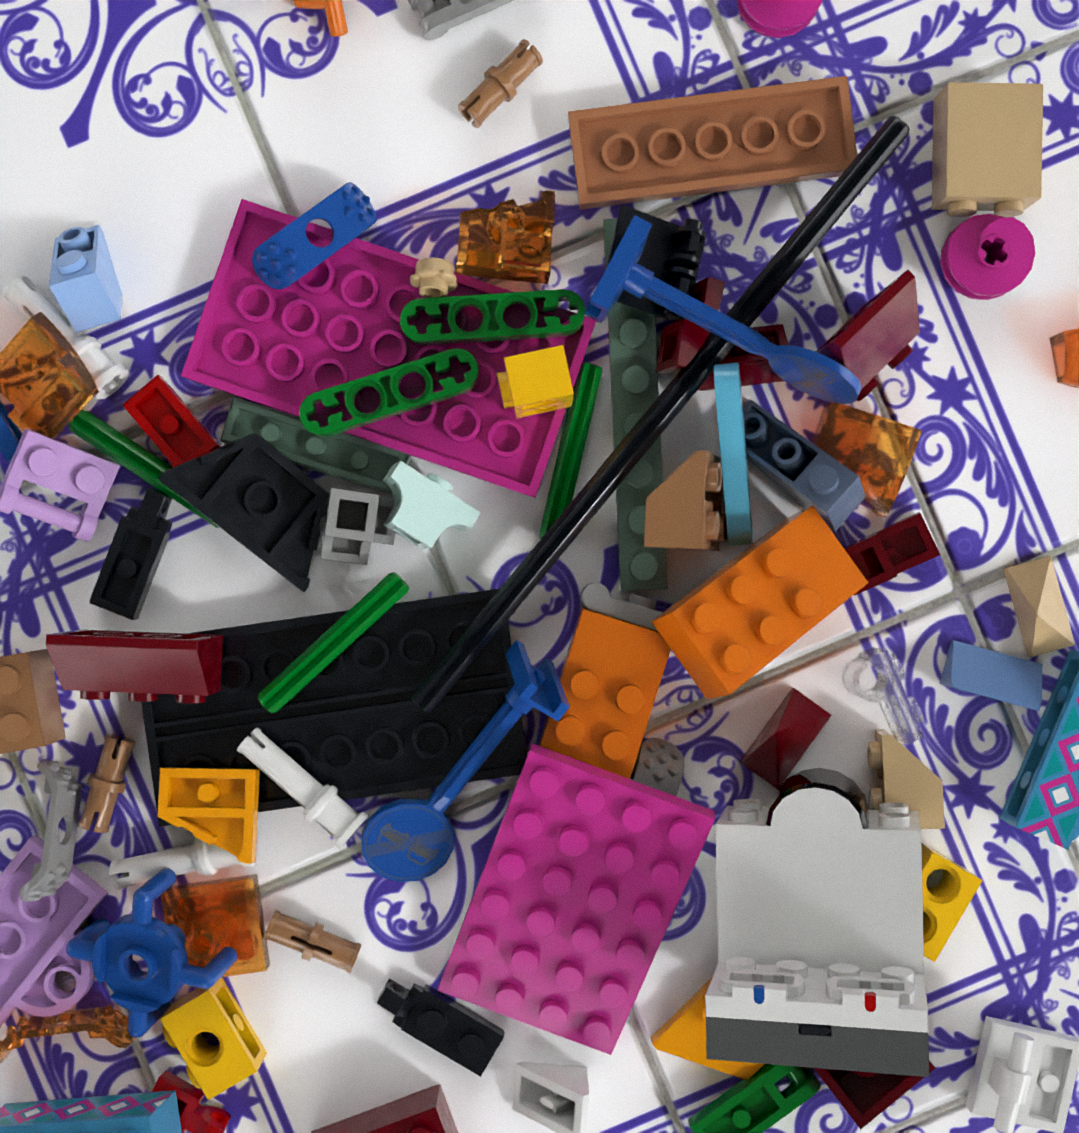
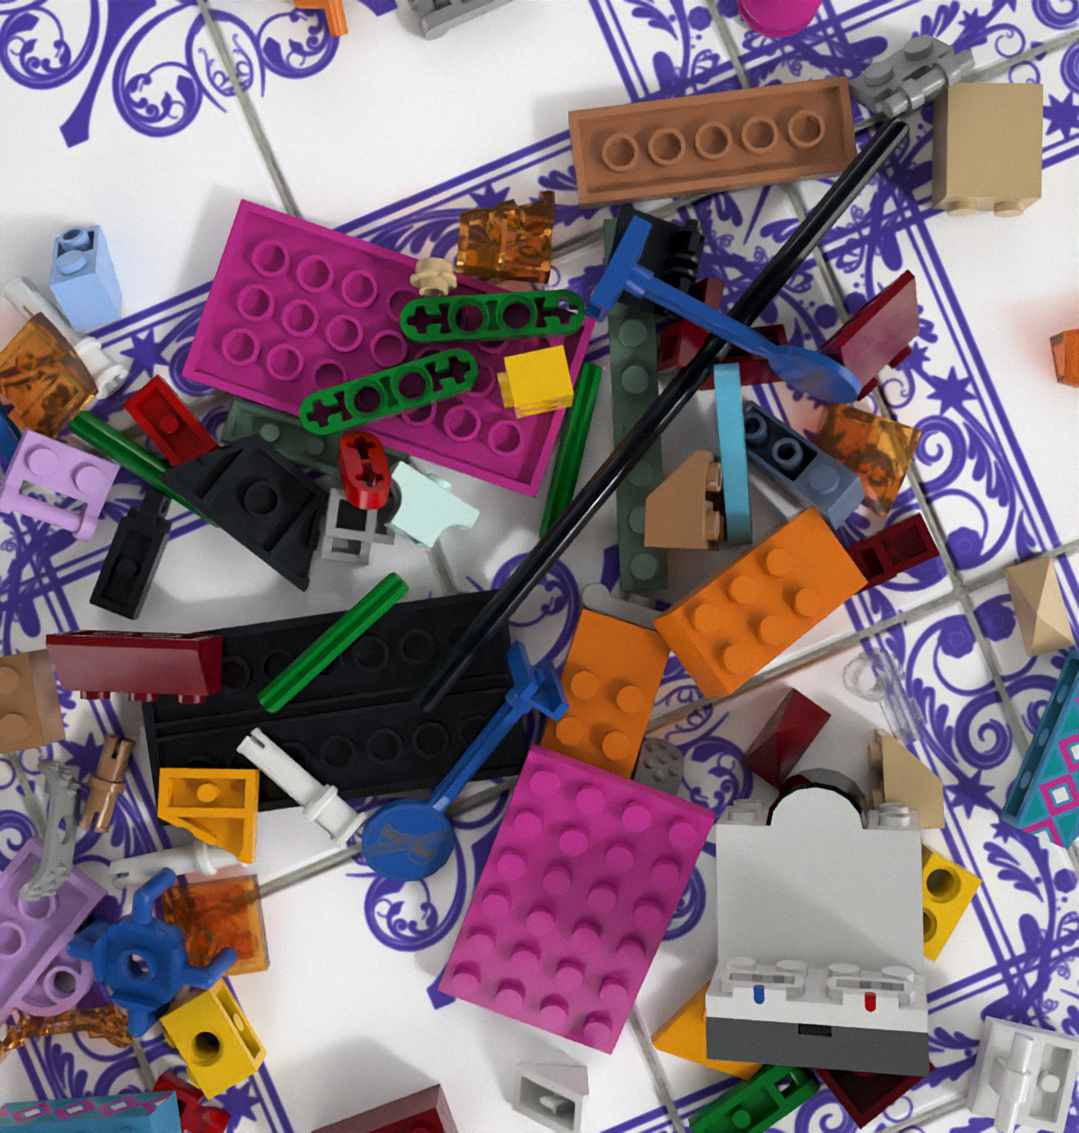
blue piece [252,182,377,290] -> none
medium nougat pin [263,910,362,973] -> none
black hinge [377,978,505,1077] -> none
medium nougat pin [457,39,543,129] -> none
medium blue slope [939,640,1043,711] -> none
dark pink piece [940,213,1036,300] -> none
none -> red beam [337,431,391,510]
none -> light grey plate [848,33,975,118]

